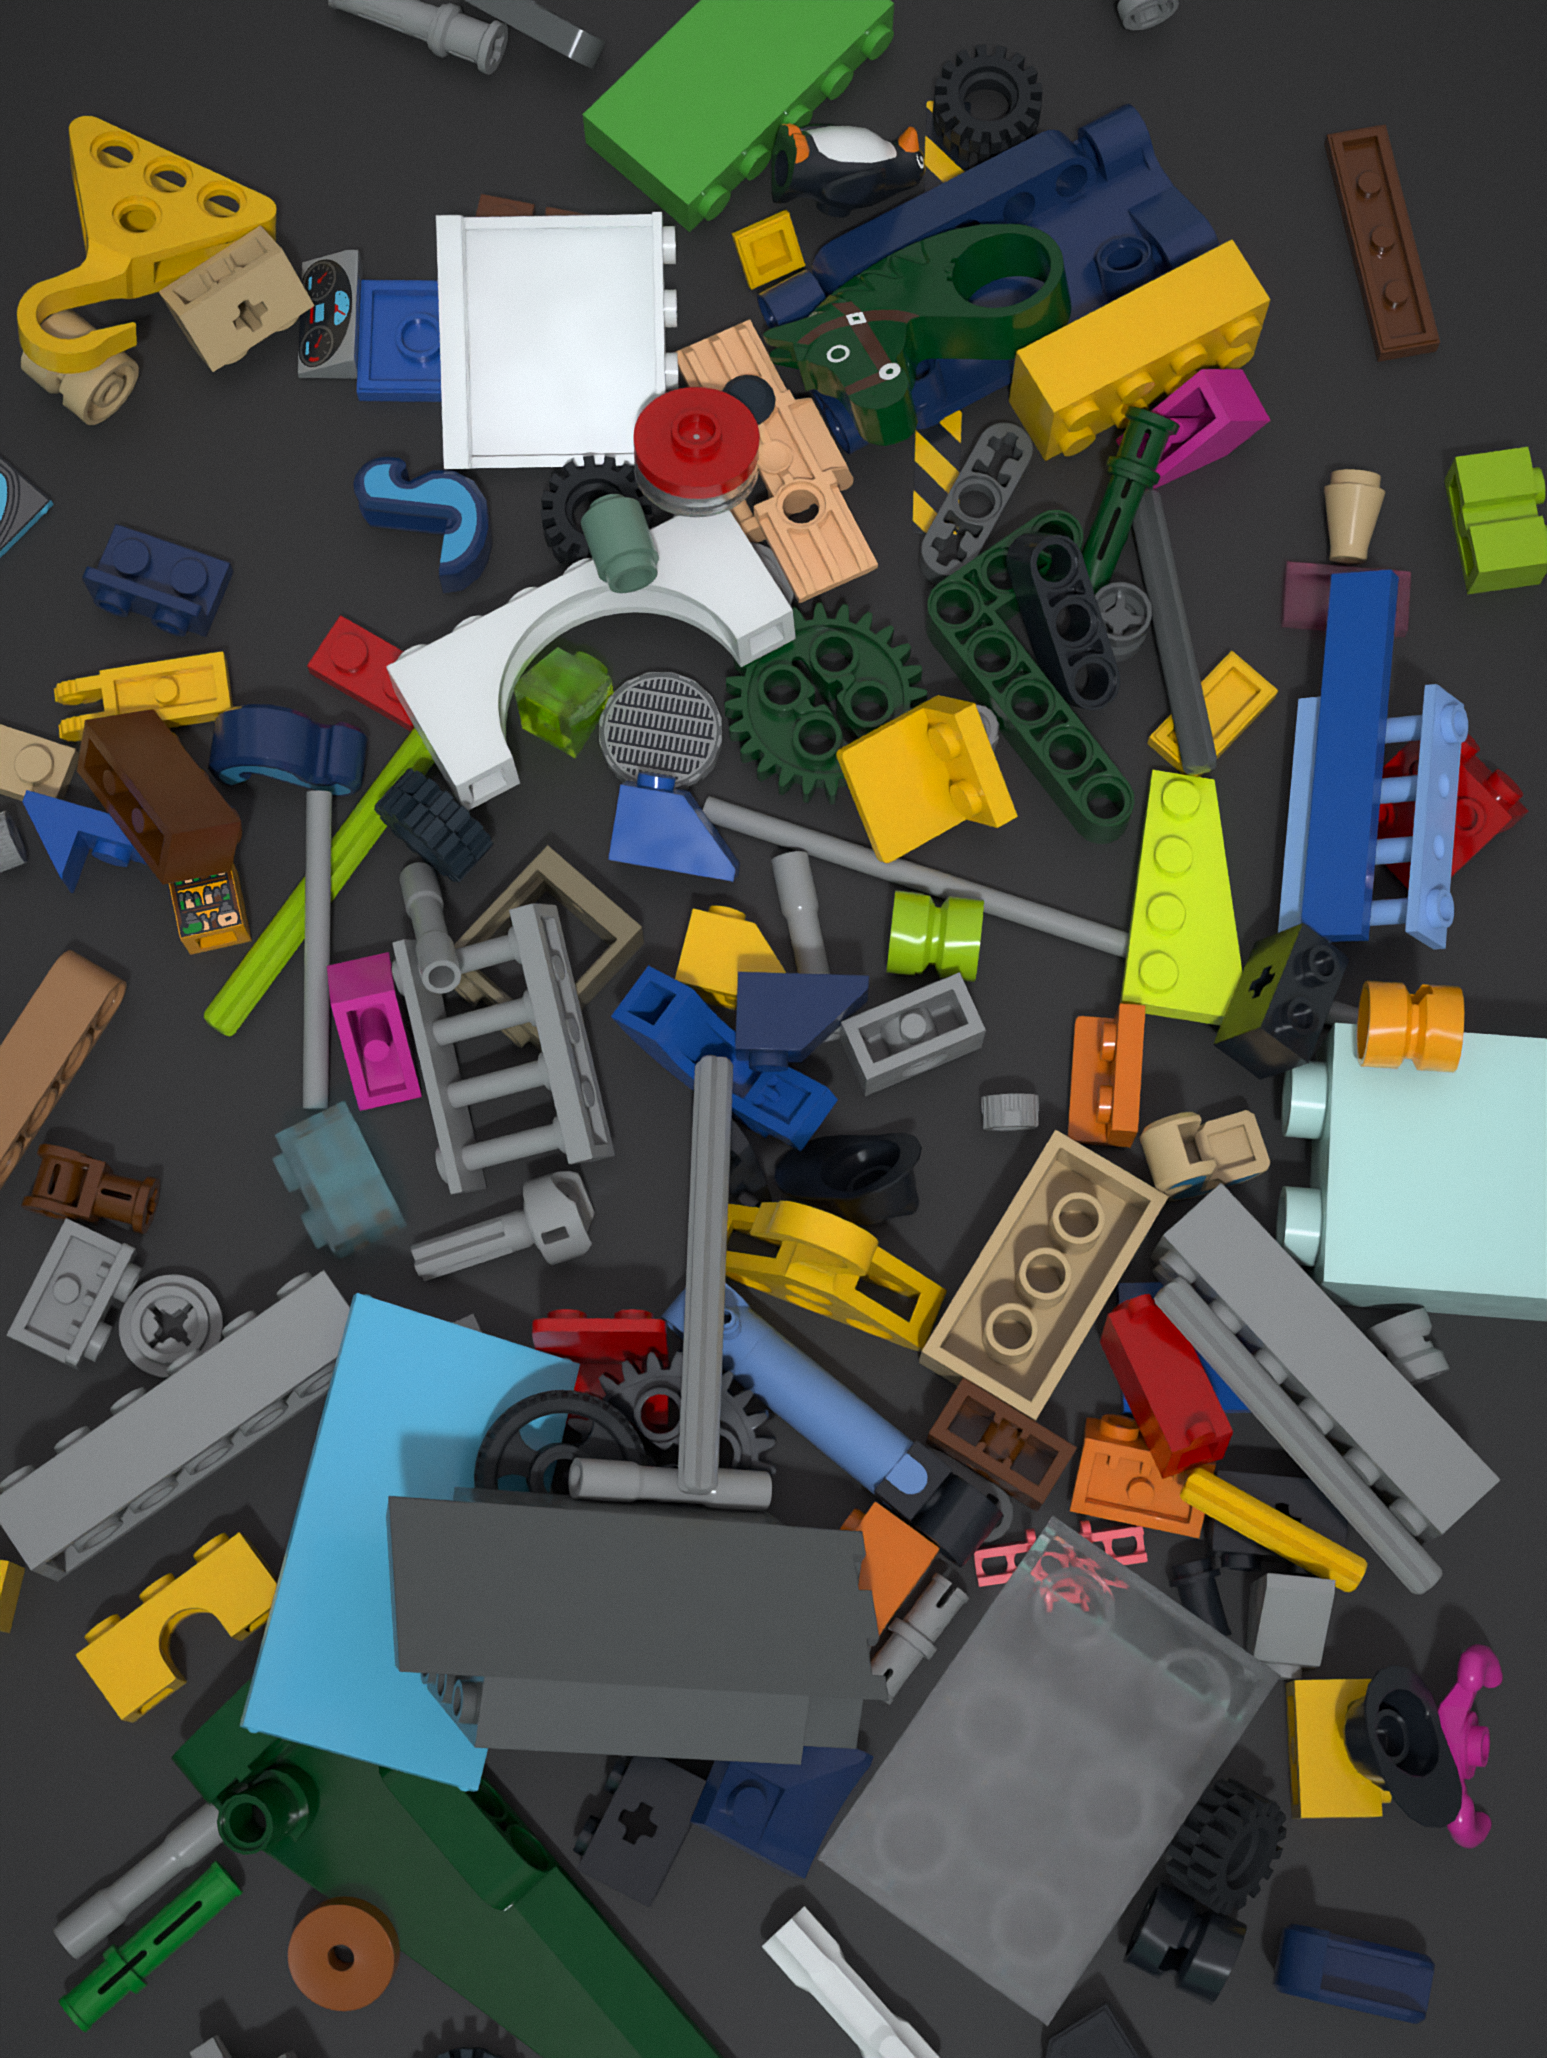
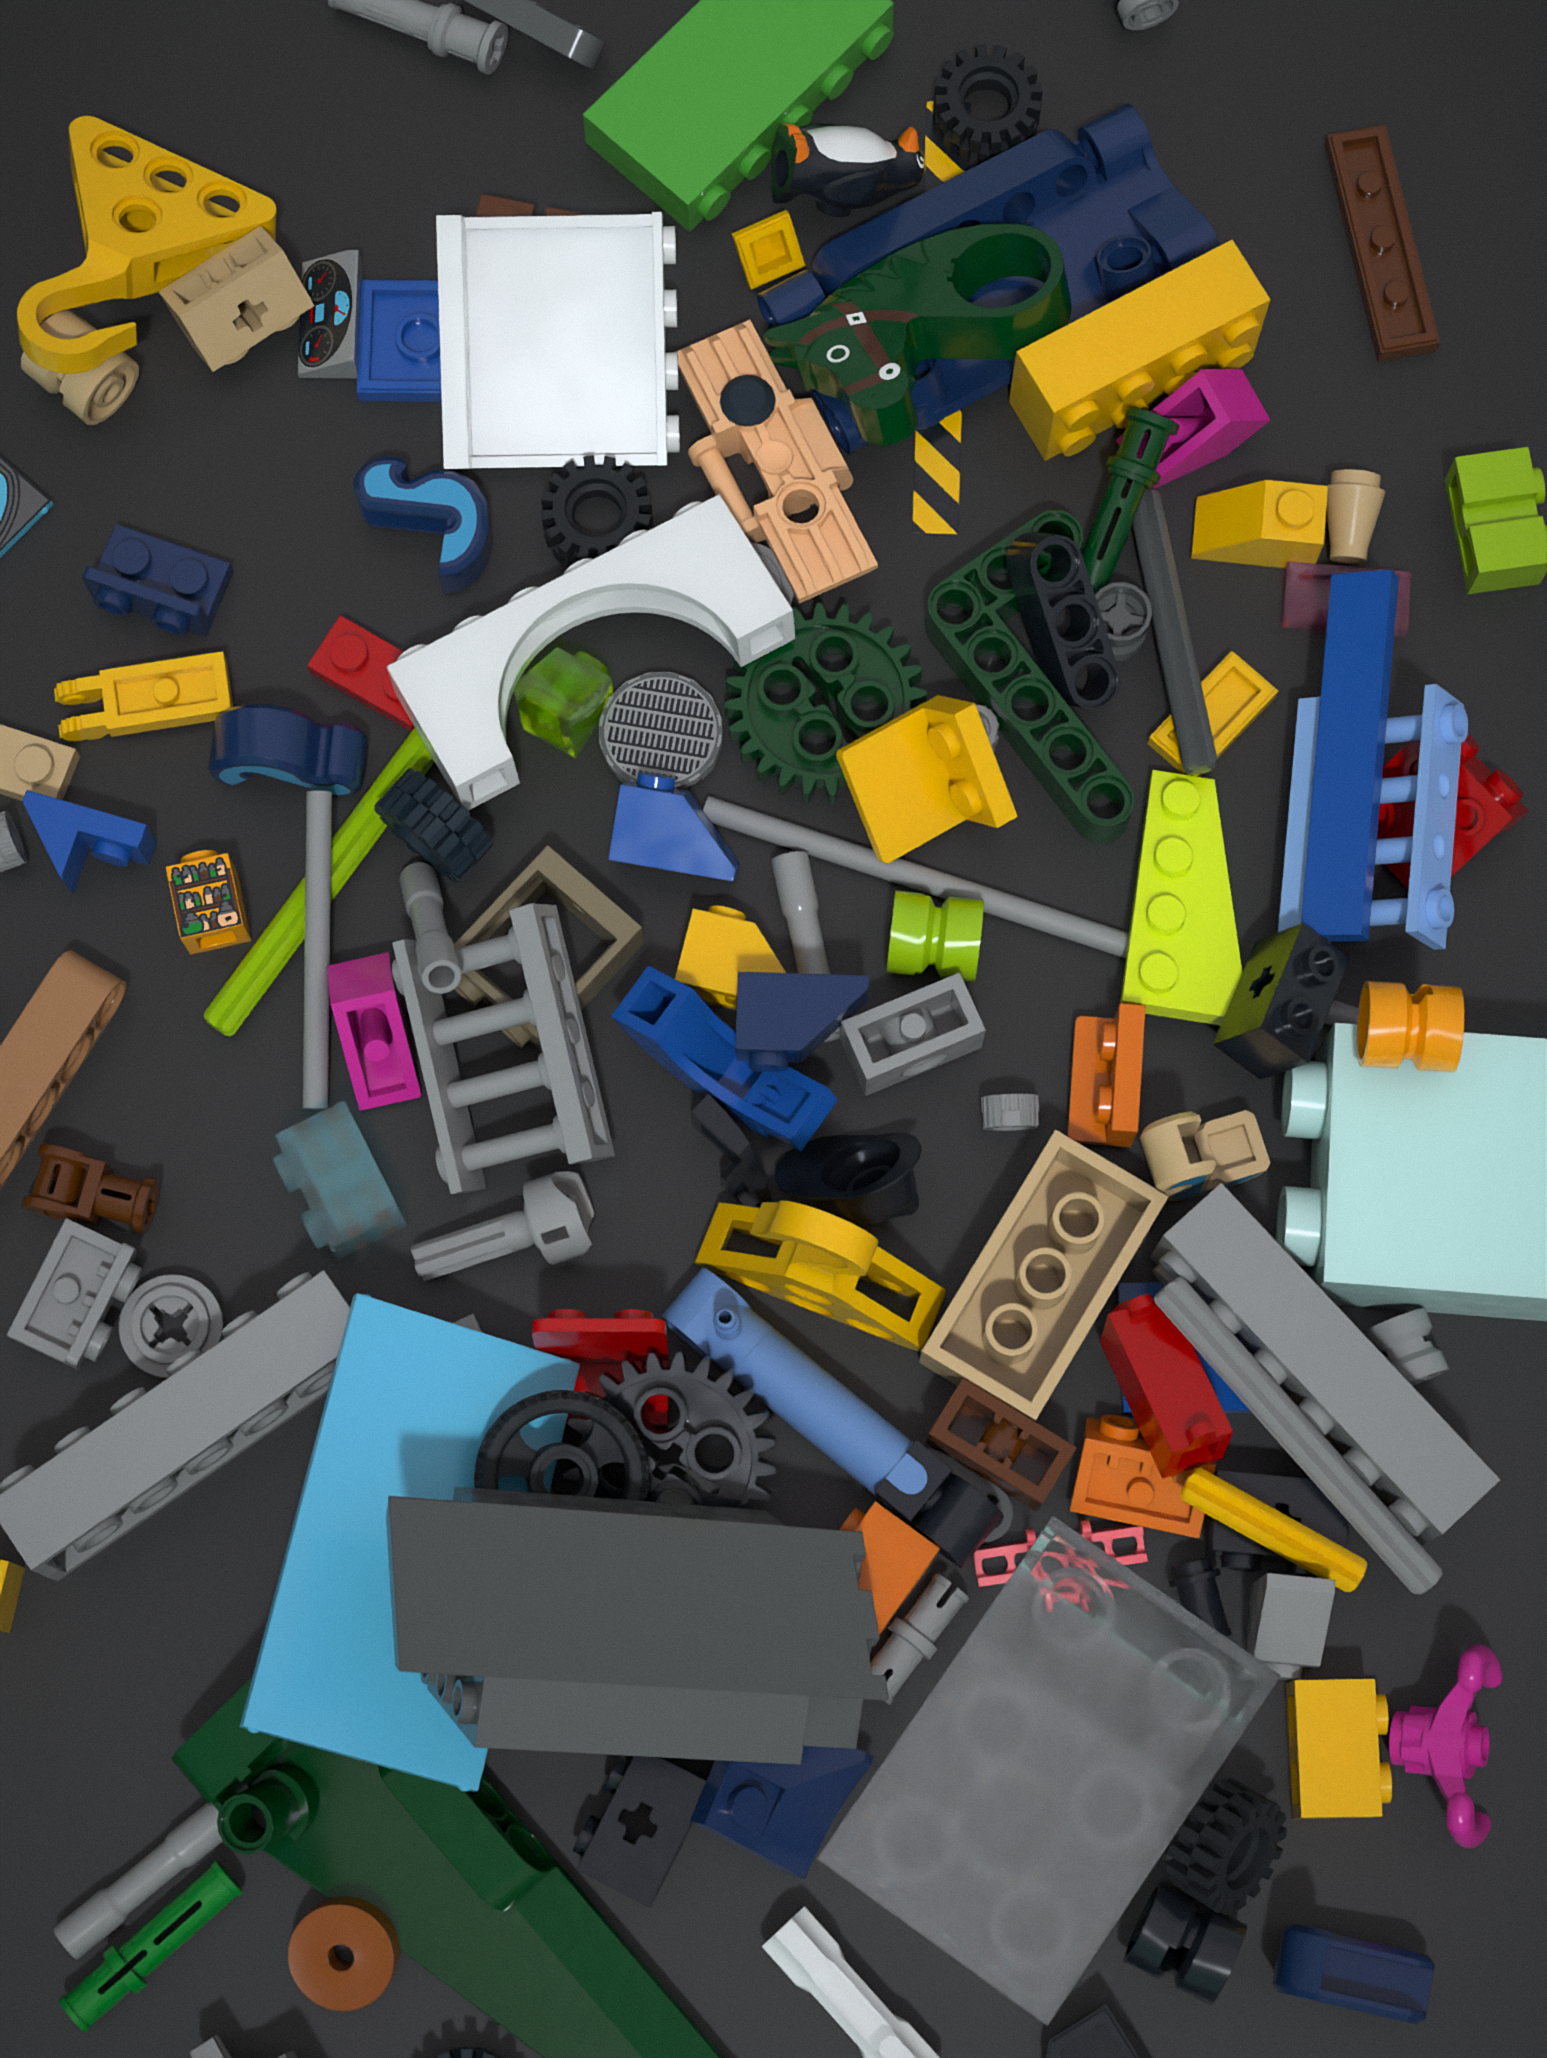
reddish brown brick [76,709,242,885] -> none
yellow arch [76,1532,278,1723] -> none
light grey piece [569,1458,772,1512] -> none
sand green brick [581,494,659,593] -> none
red piece [633,387,760,518] -> none
light grey axle [677,1055,733,1496] -> none
dark grey beam [919,423,1033,585] -> none
black piece [1343,1665,1462,1829] -> none
none -> yellow slope [1191,480,1328,571]

